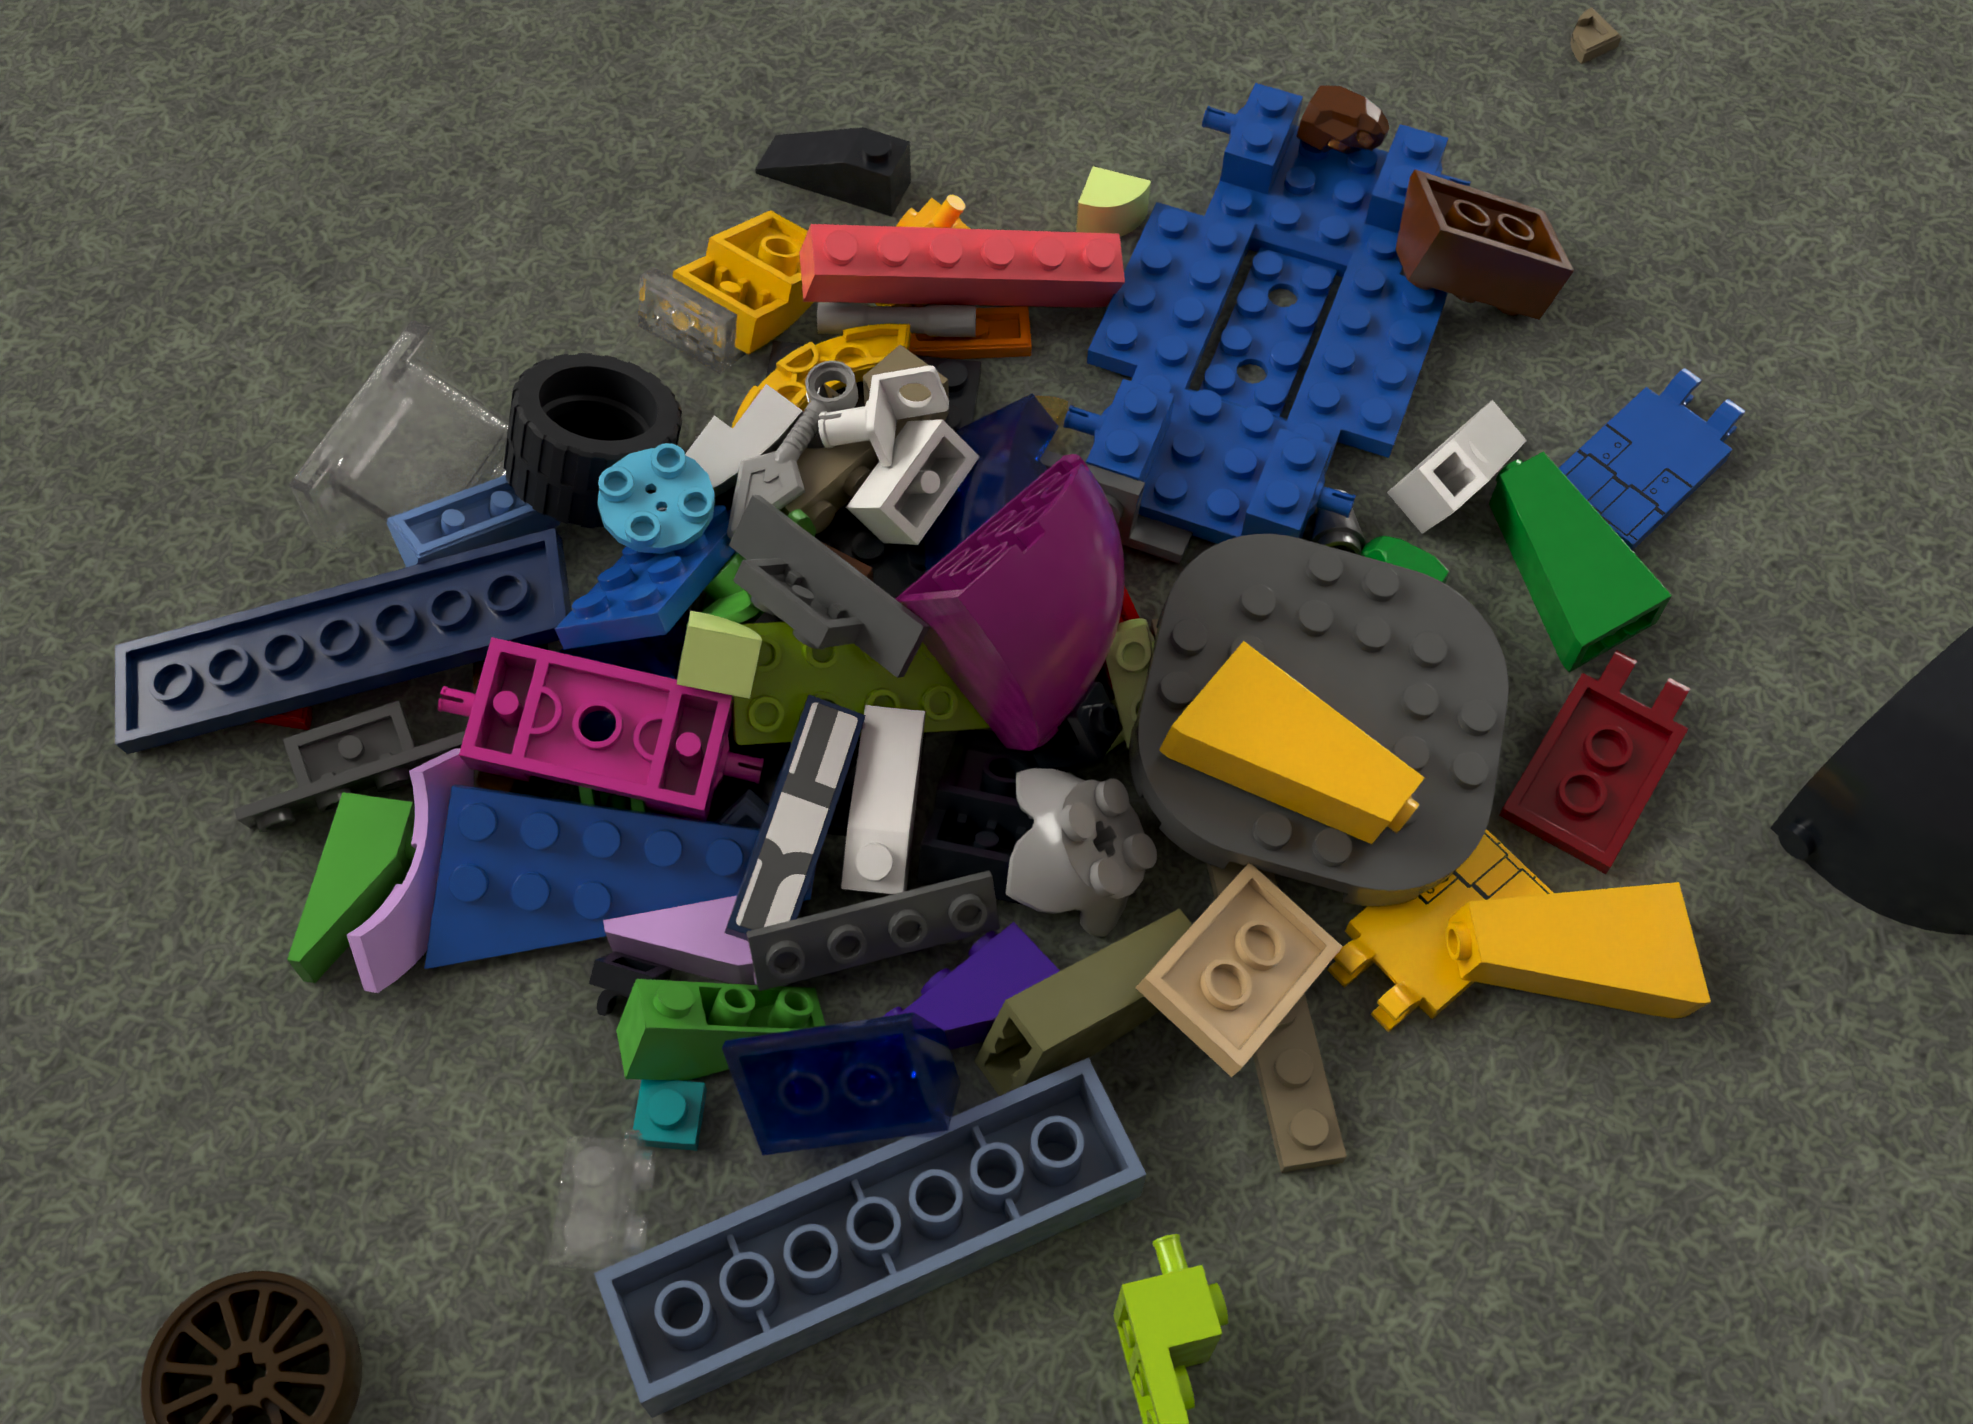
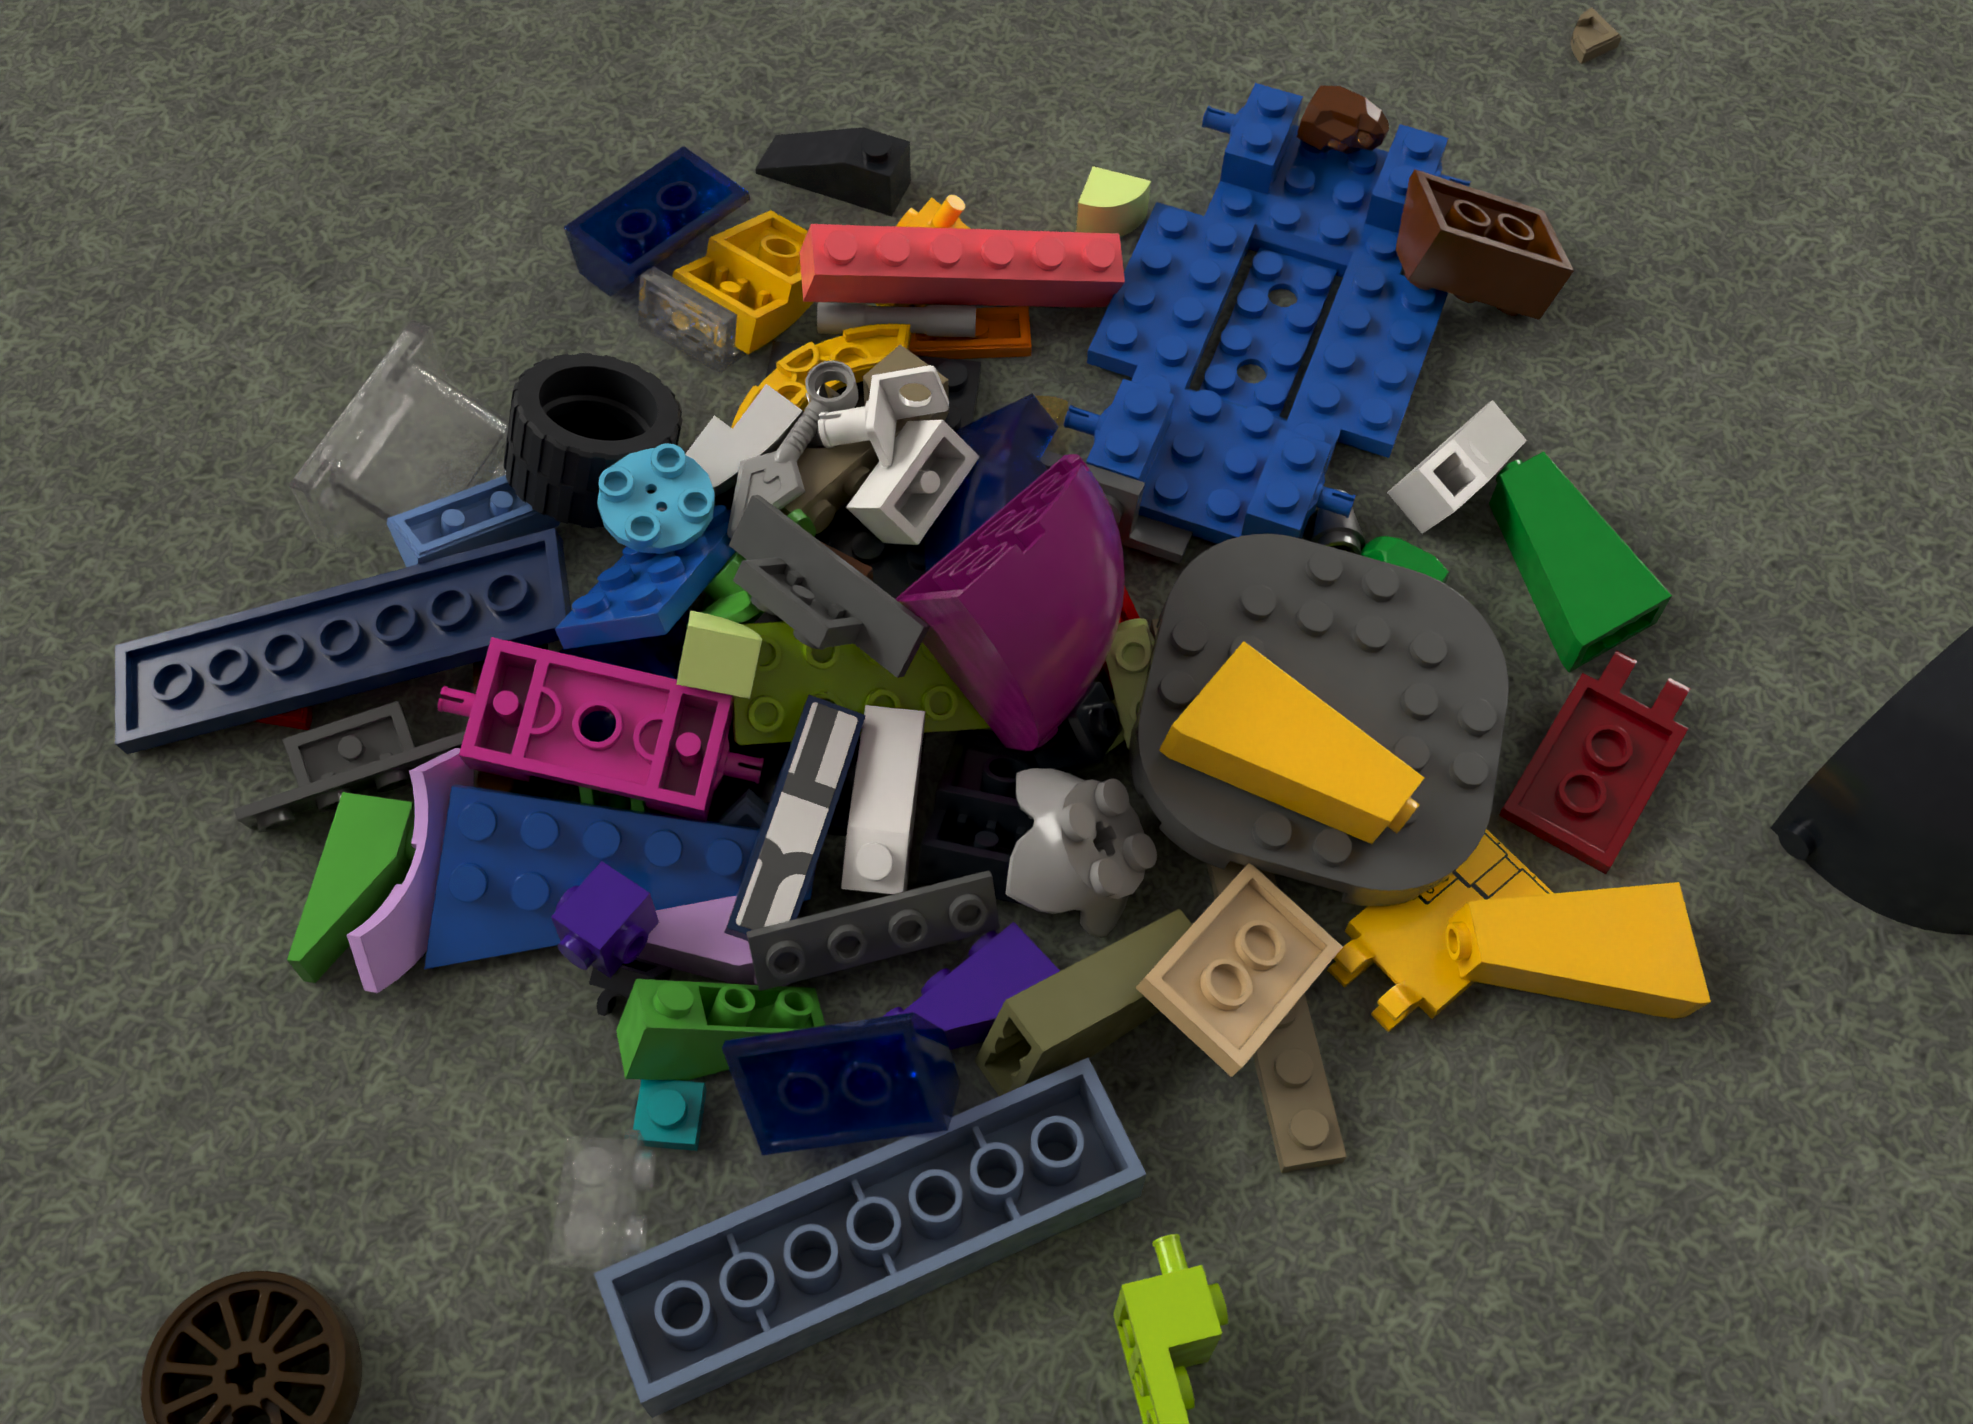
blue tile [1559,368,1746,551] -> none
none -> dark purple brick [551,861,659,978]
none -> clear blue slope [564,146,751,297]

